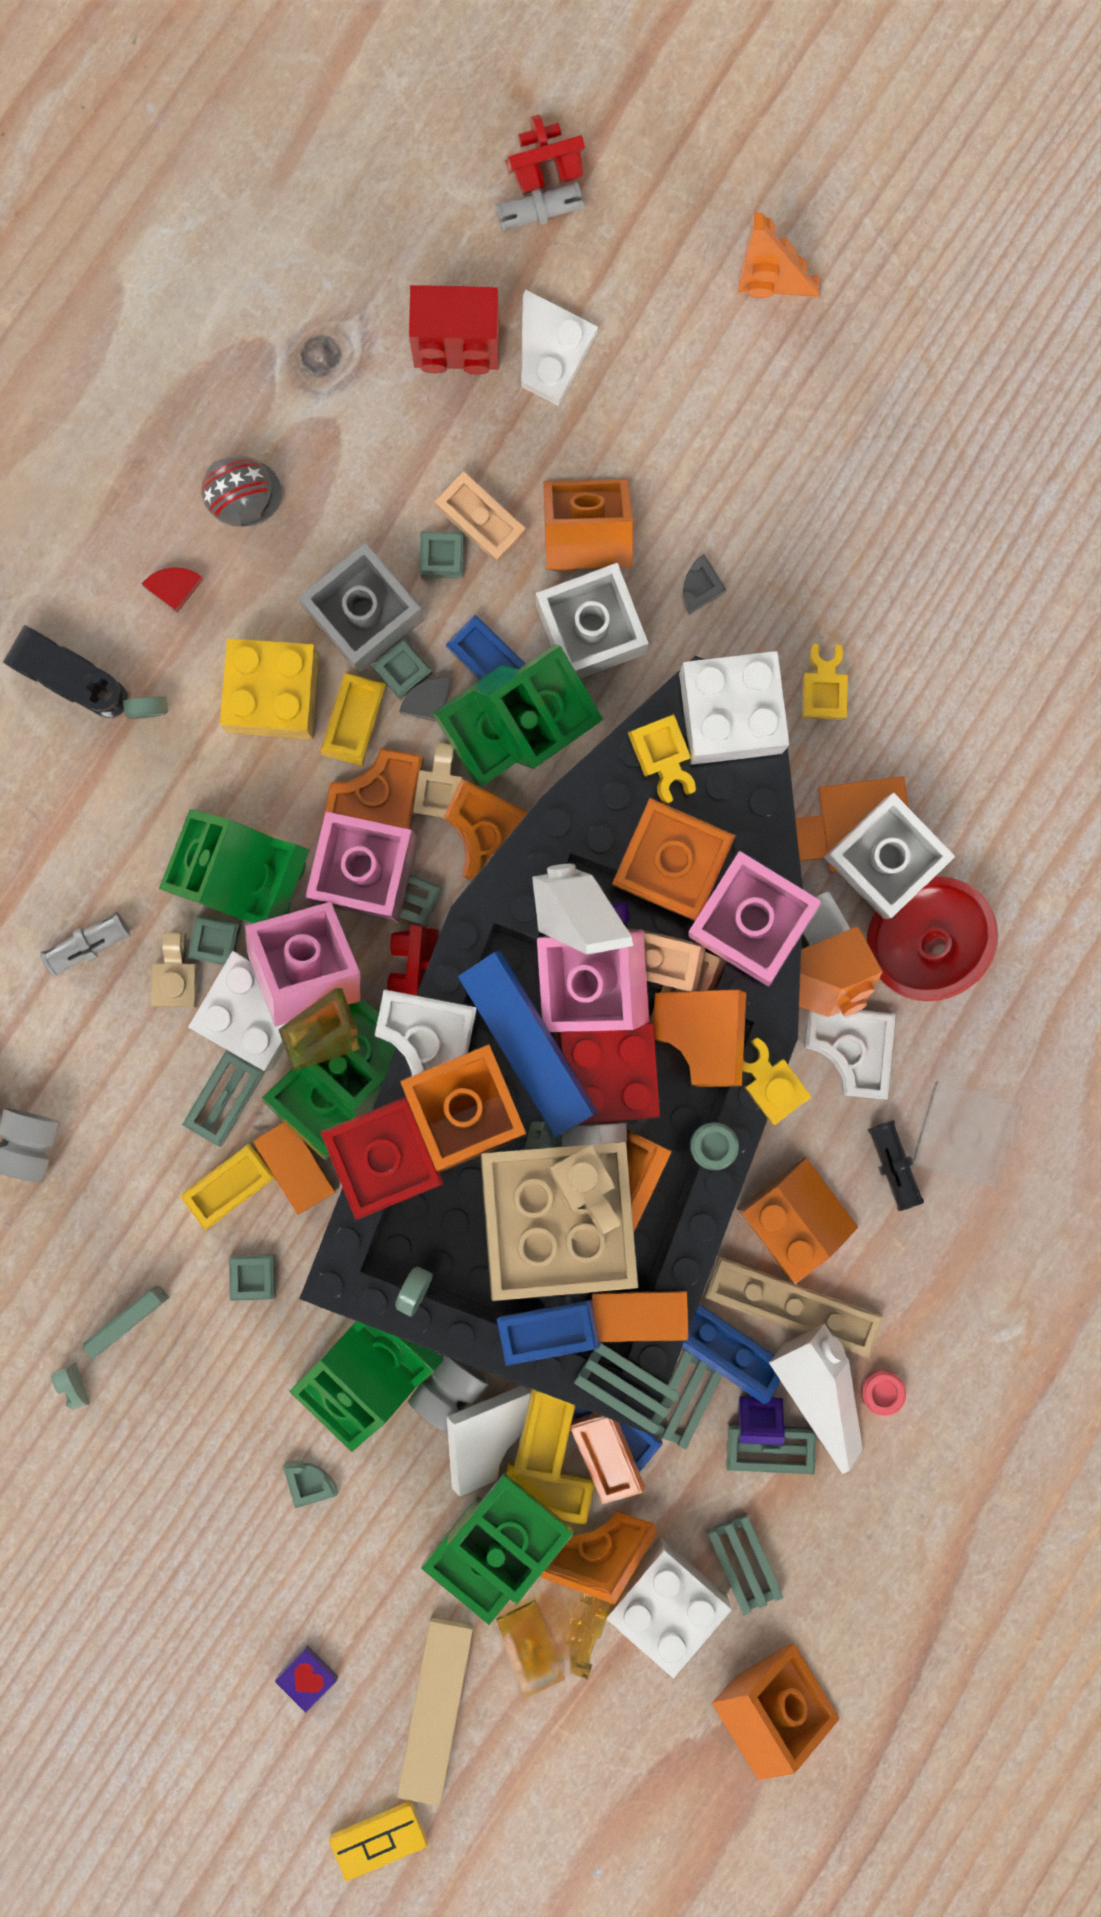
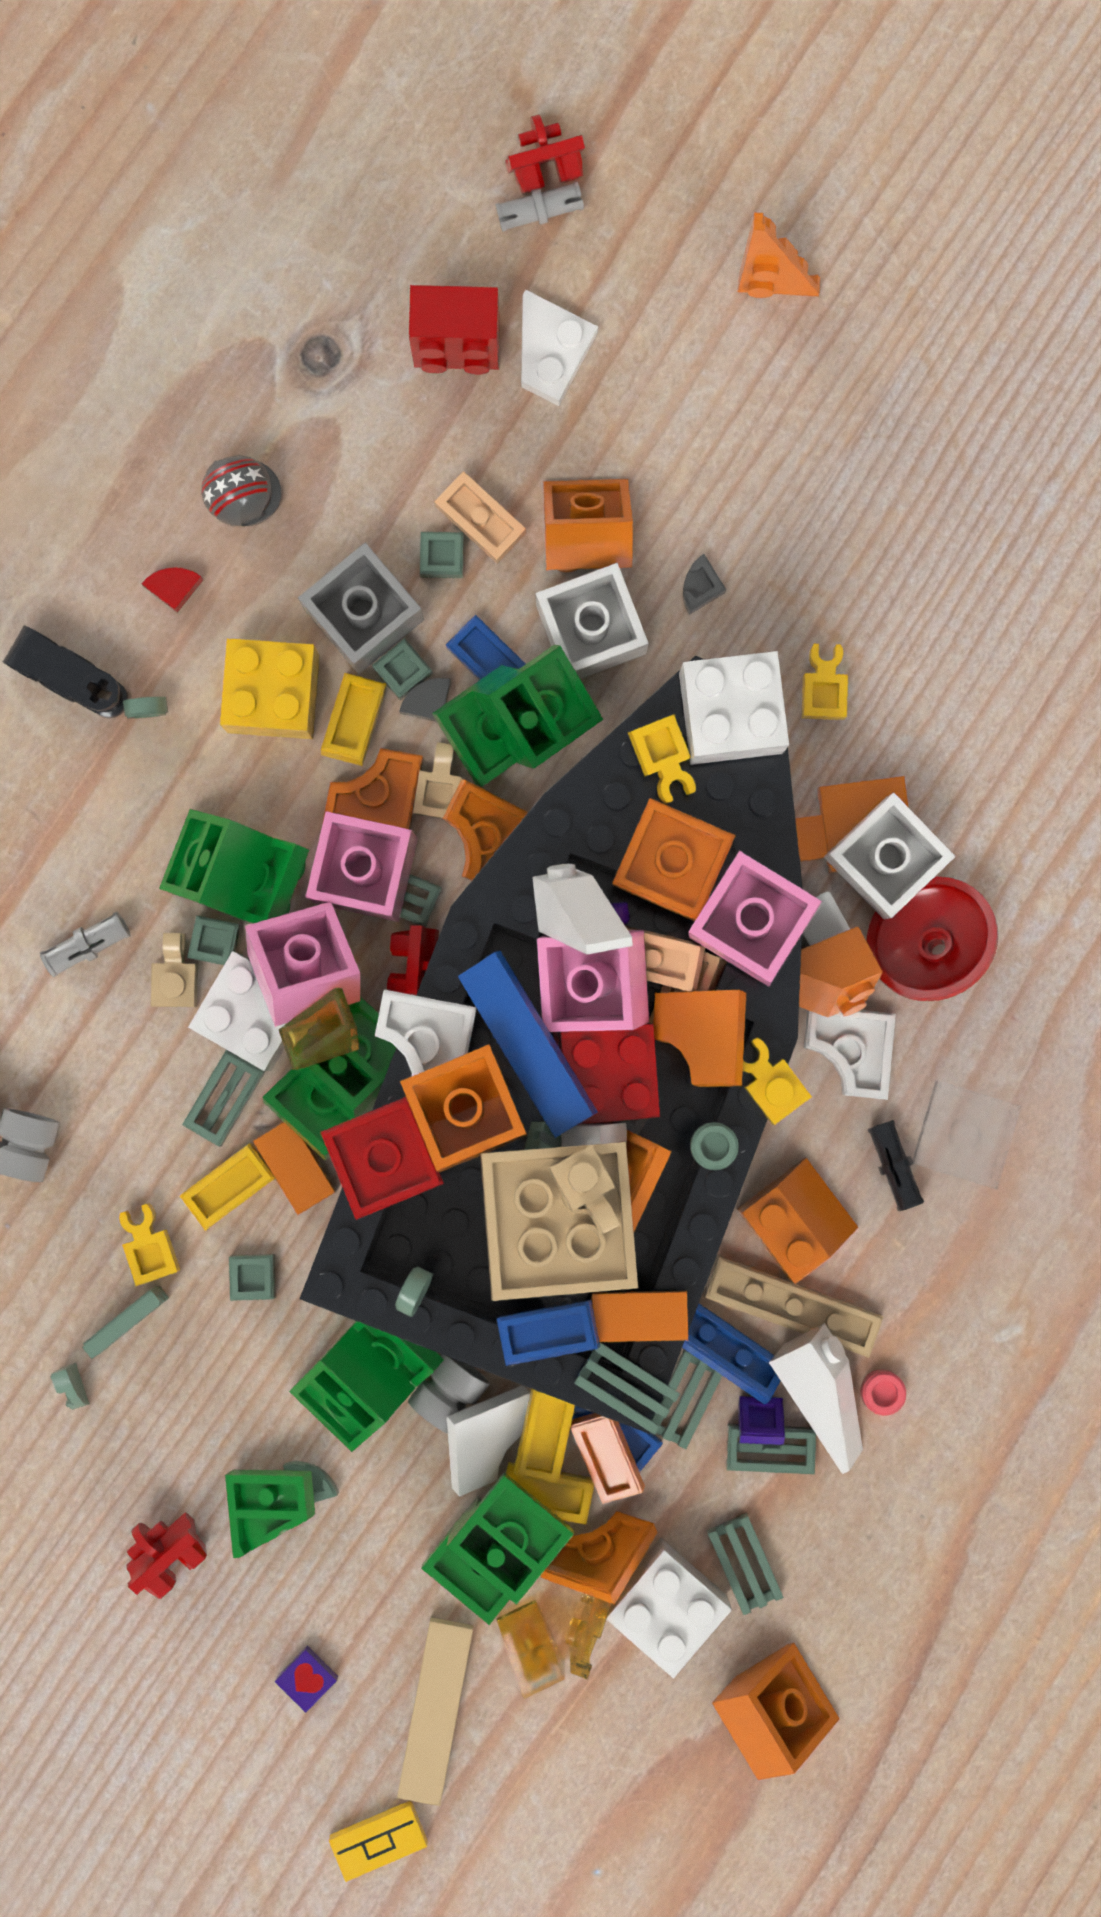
none -> yellow plate [119,1203,180,1286]
none -> red hips [126,1512,207,1599]
none -> green wing [225,1469,315,1558]

